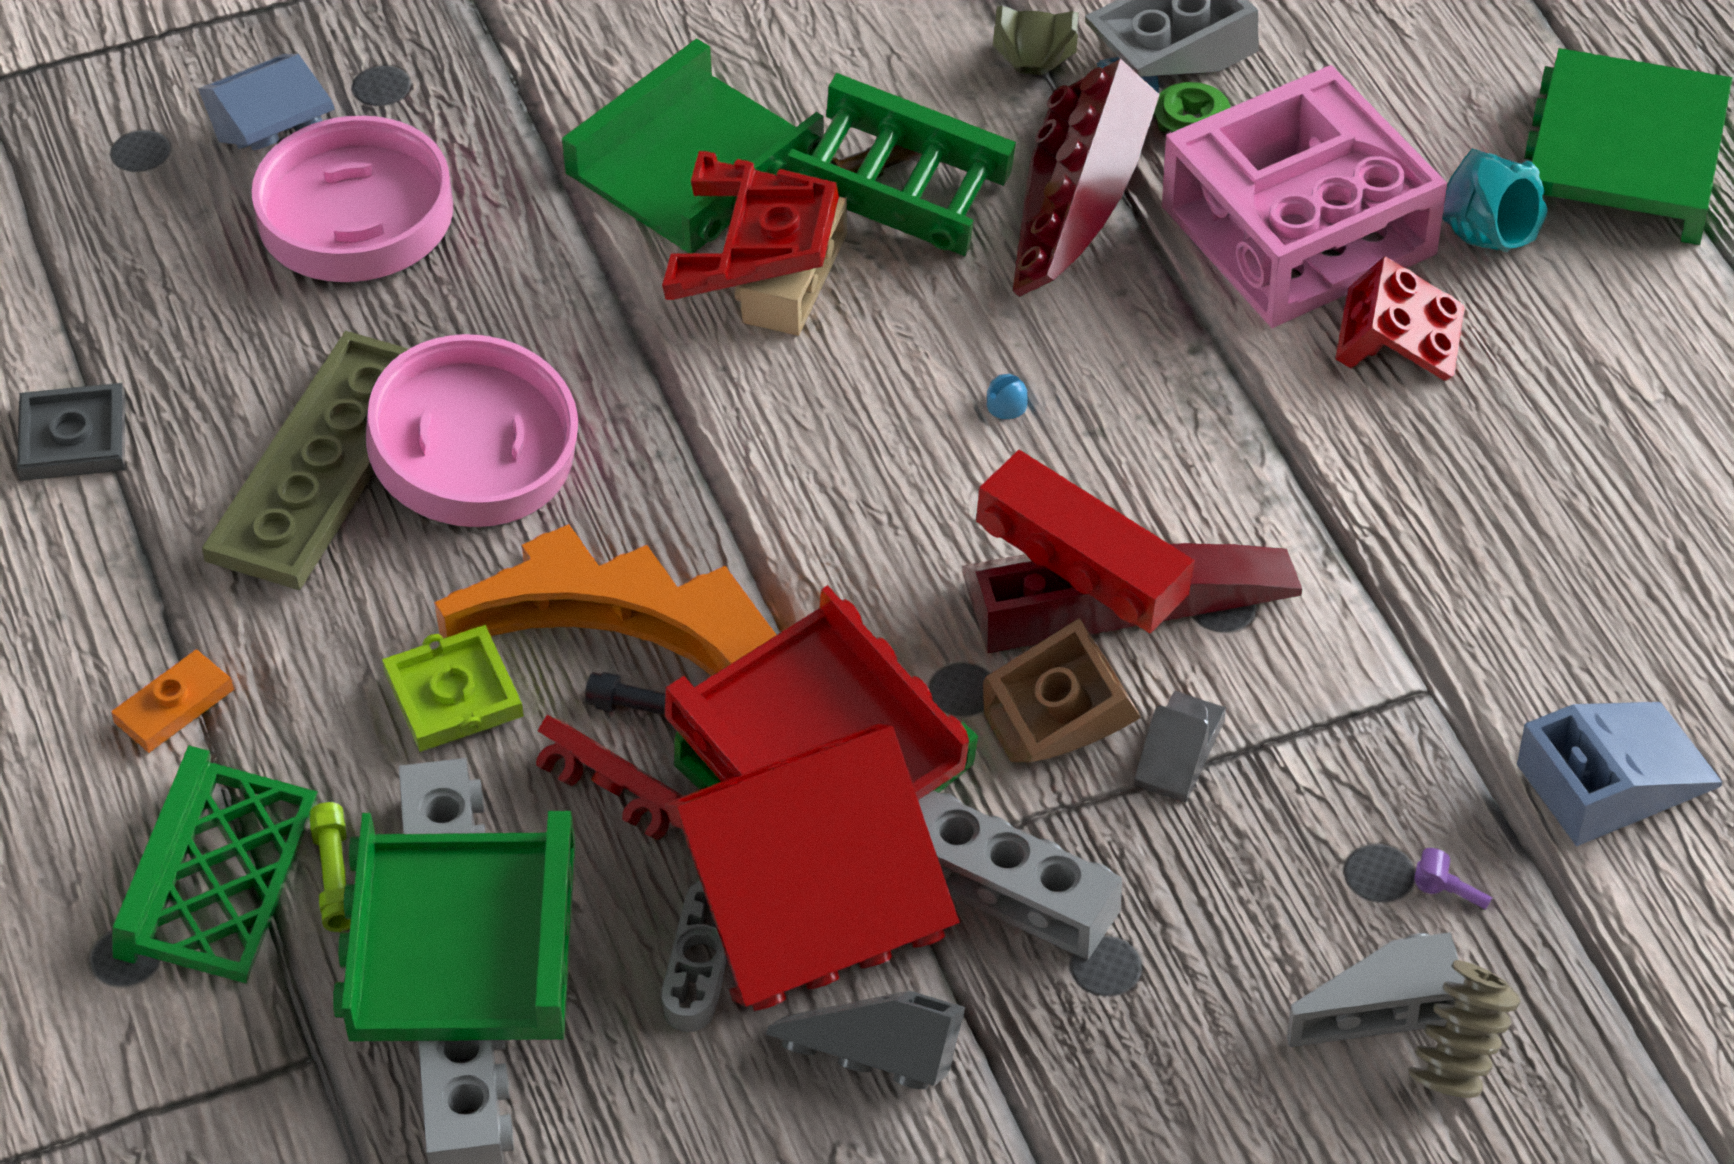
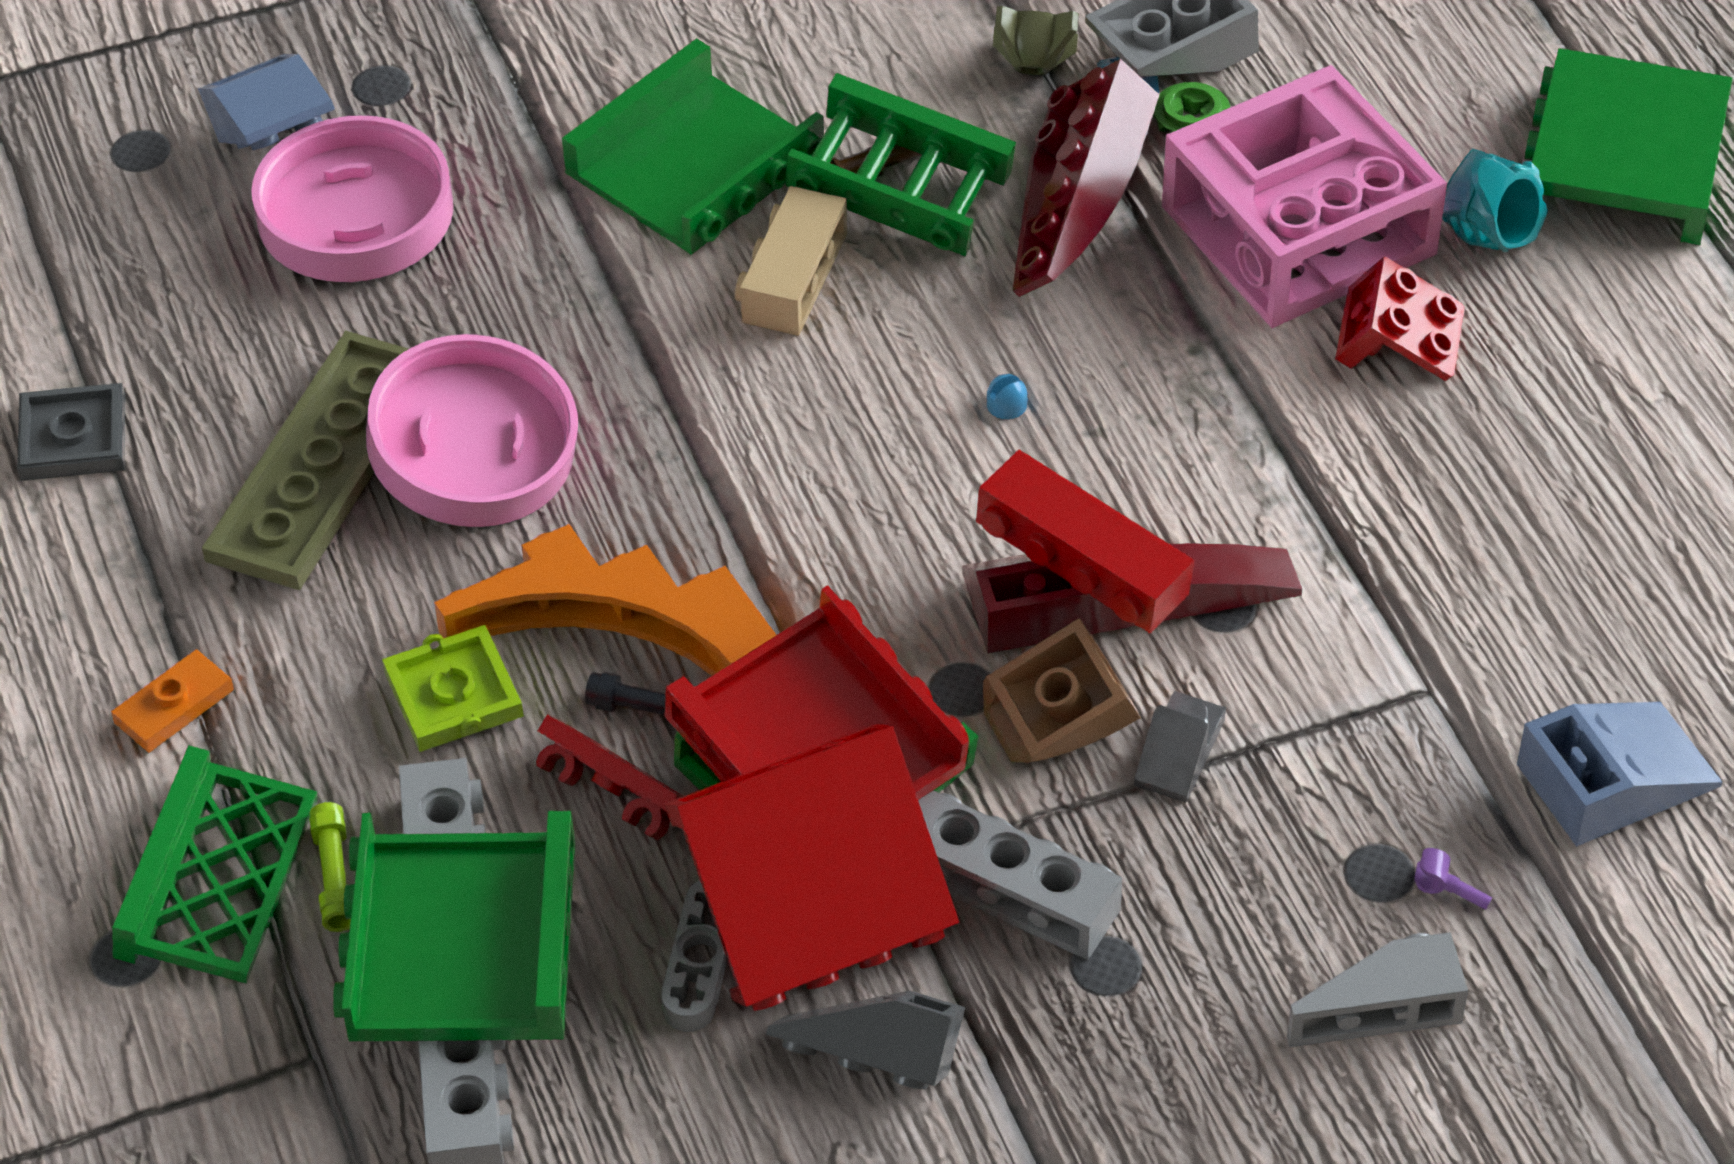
red wing [662,151,839,300] -> none
dark tan piece [1408,960,1521,1098] -> none

